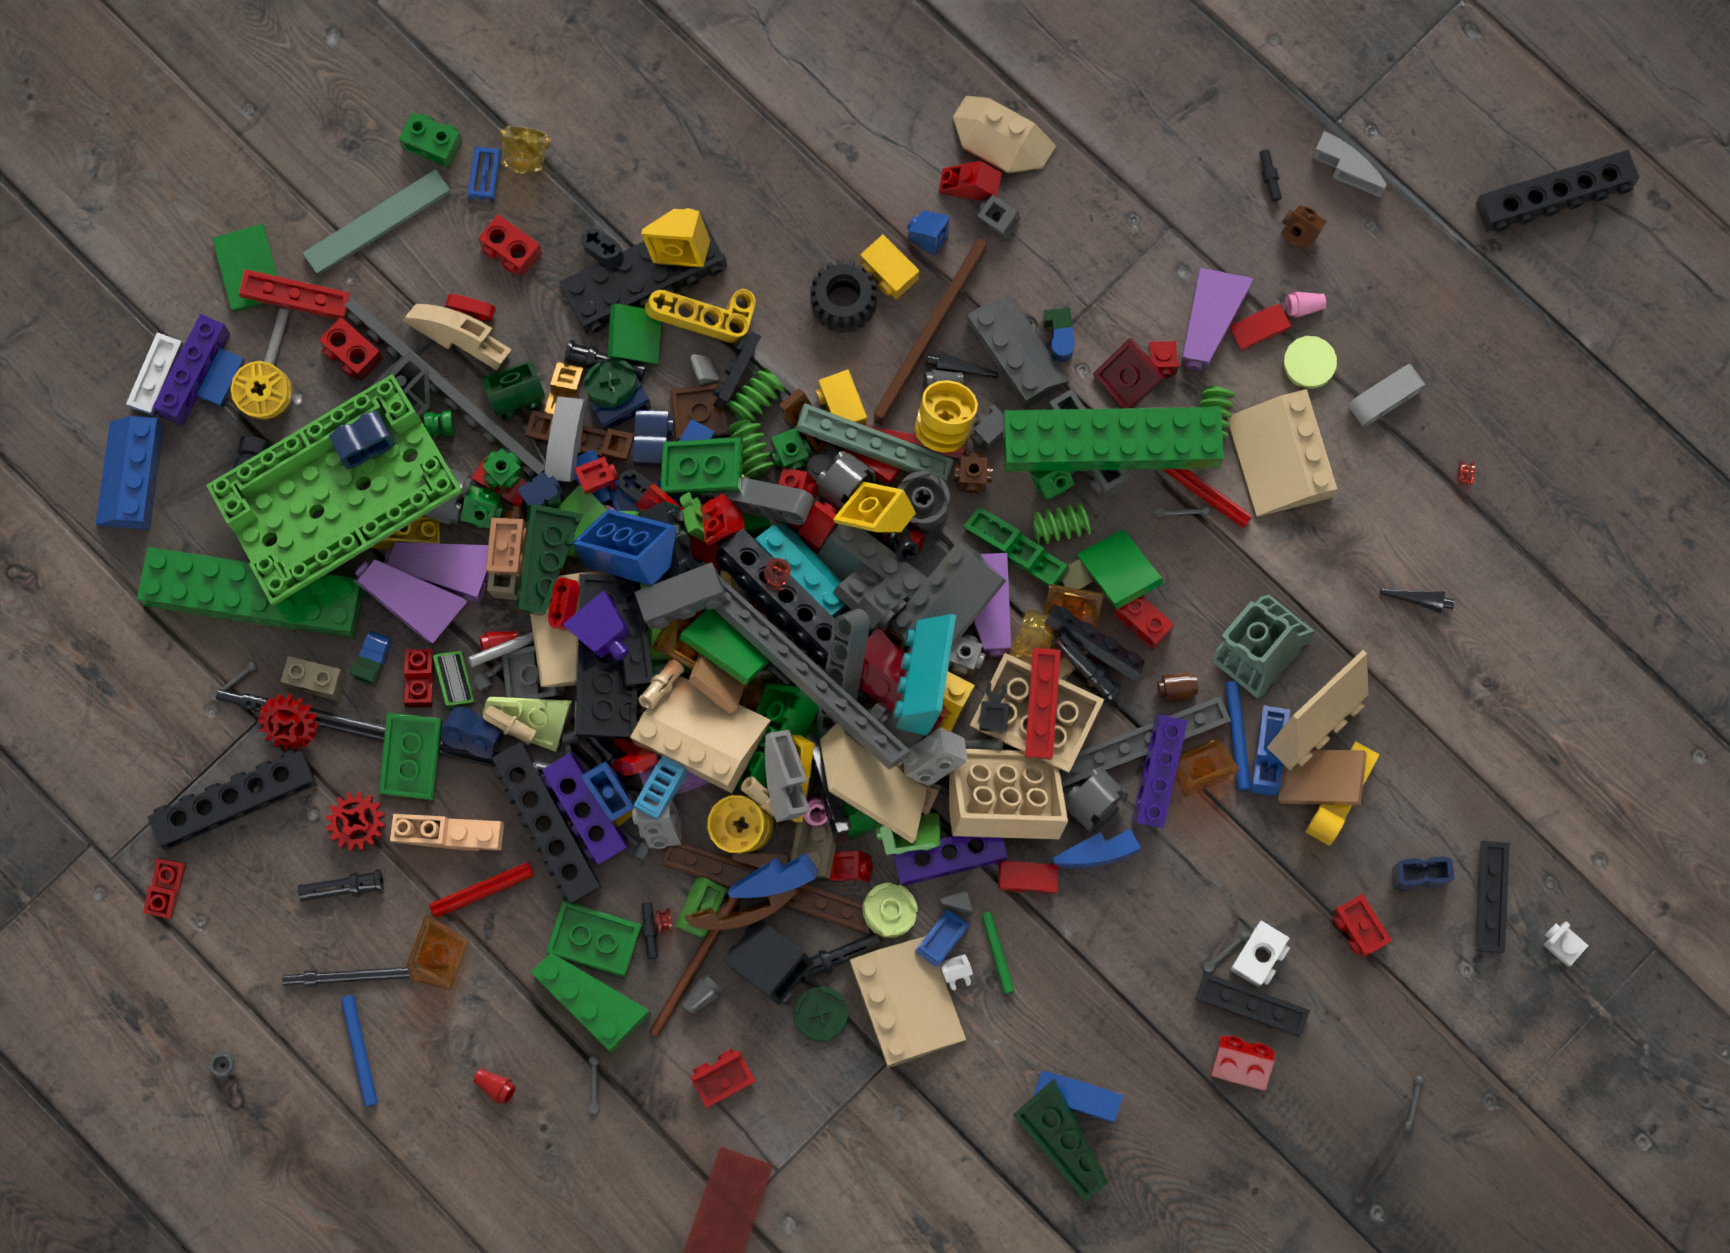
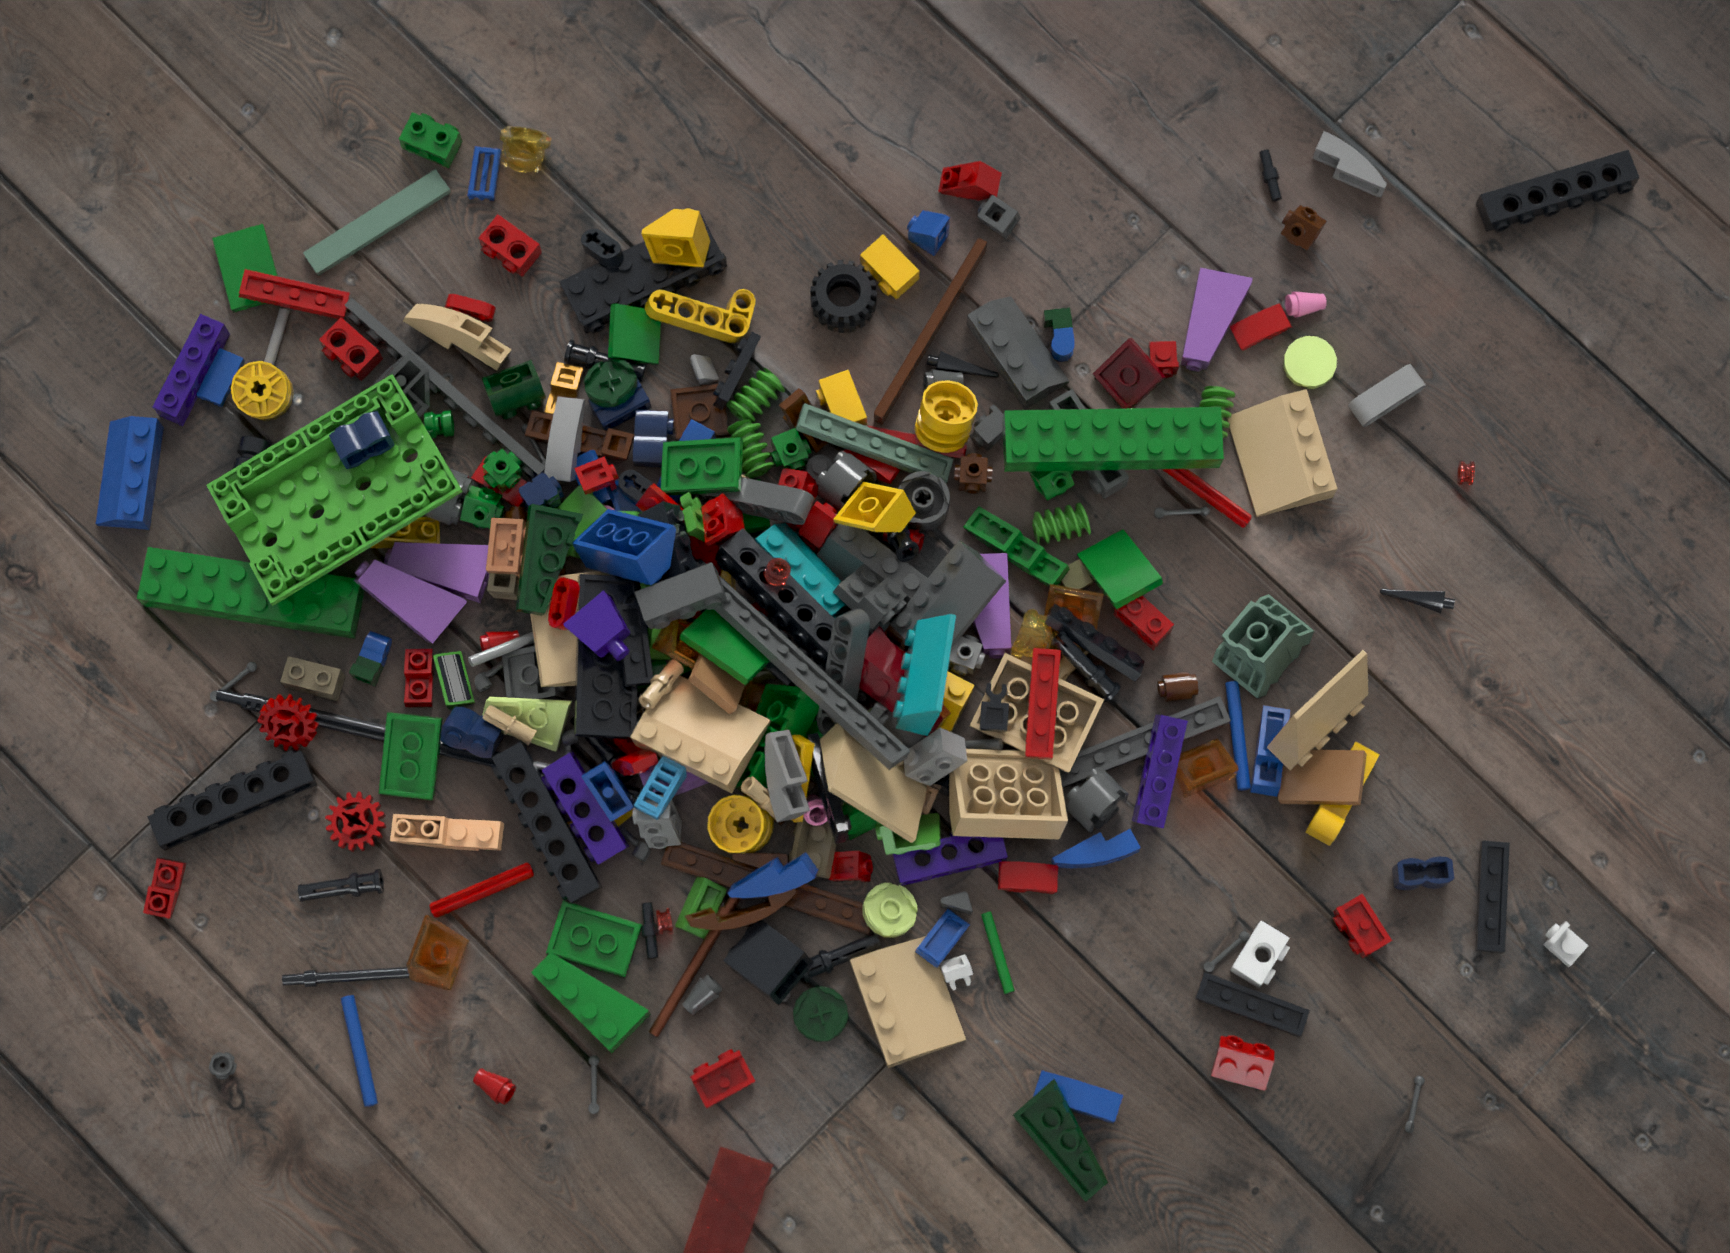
white plate [126,333,184,416] -> none
tan wedge [953,96,1056,173] -> none

